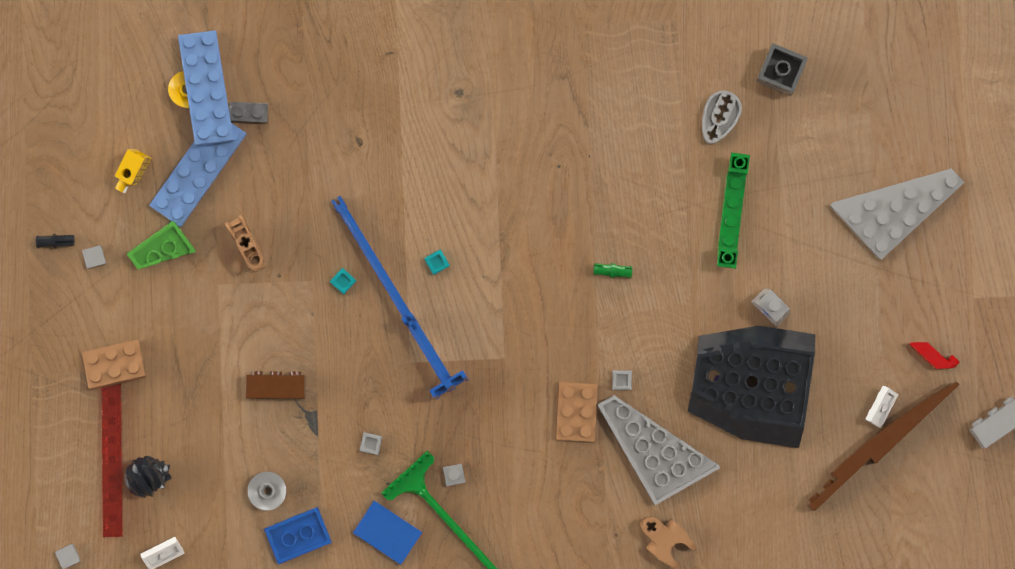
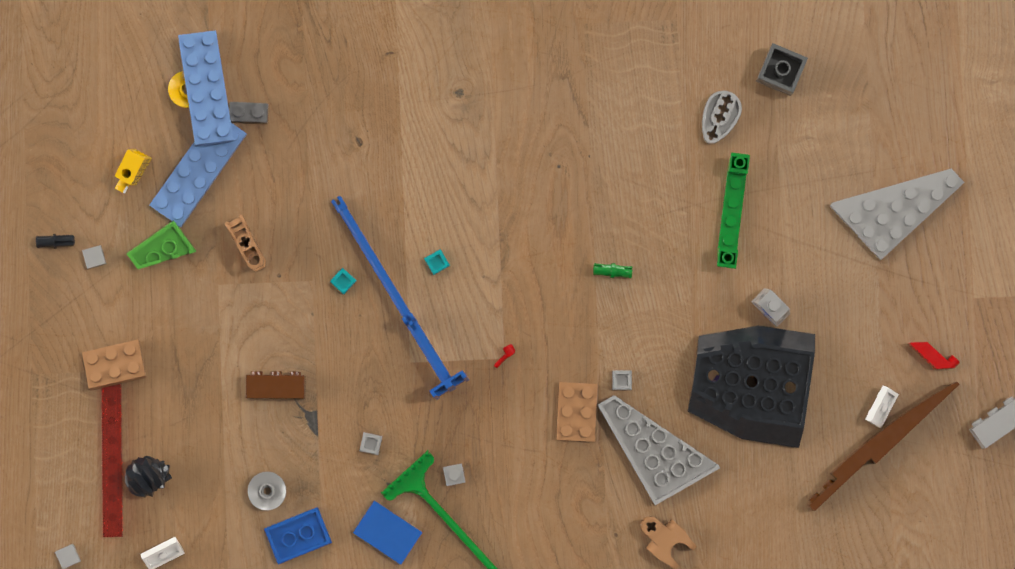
none -> red hand [494,344,515,368]

